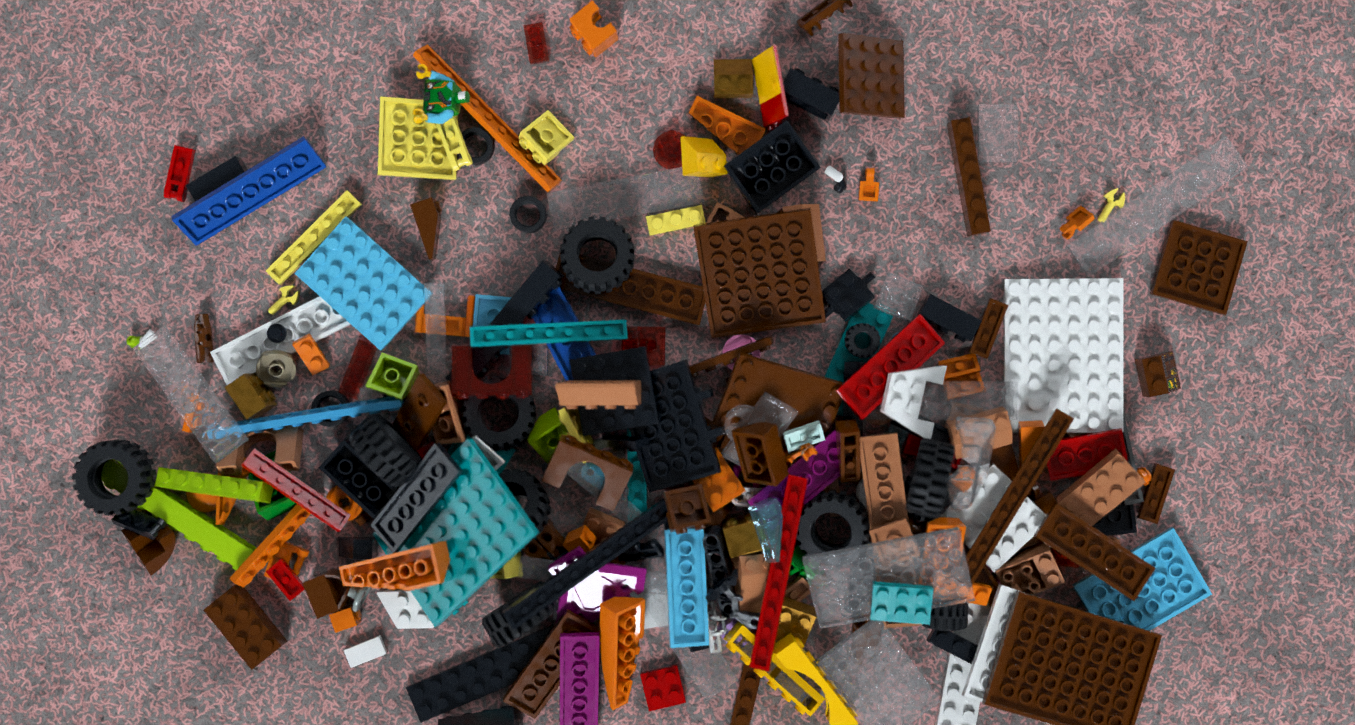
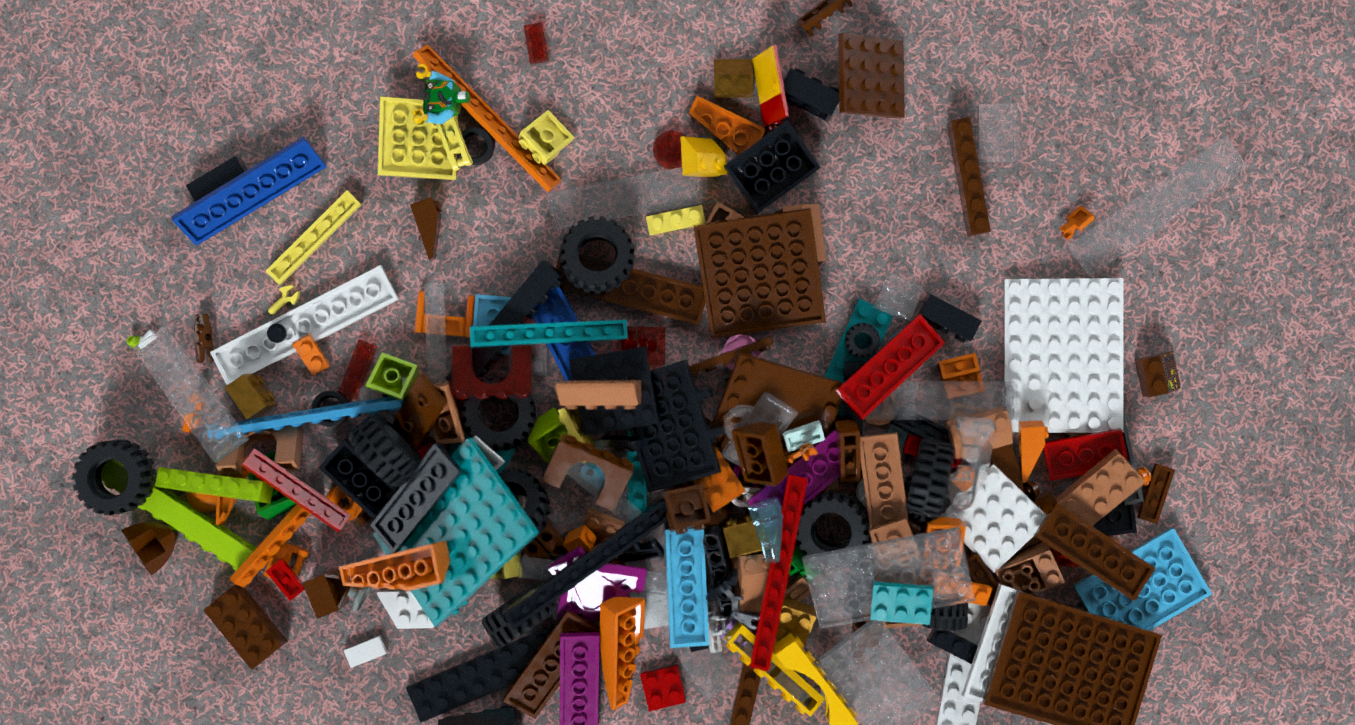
black plate [111,510,167,540] -> none
red plate [163,145,196,202] -> none
dark tan plate [256,350,296,387] -> none
medium azure plate [295,216,433,351] -> none
orange brick [329,605,362,633] -> none
black slope [339,537,377,559] -> none
black tyre [509,196,547,233] -> none
orange piece [569,1,618,57] -> none
black plate [822,268,875,322] -> none
arm [825,166,847,193] -> none
orange plate [858,168,879,202] -> none
white wing [880,365,947,439] -> none
reddish brown plate [954,408,1074,587] -> none
reddish brown plate [968,298,1008,359] -> none
light yellow bar [1097,188,1125,223] -> none
reddish brown plate [1150,220,1248,315] -> none

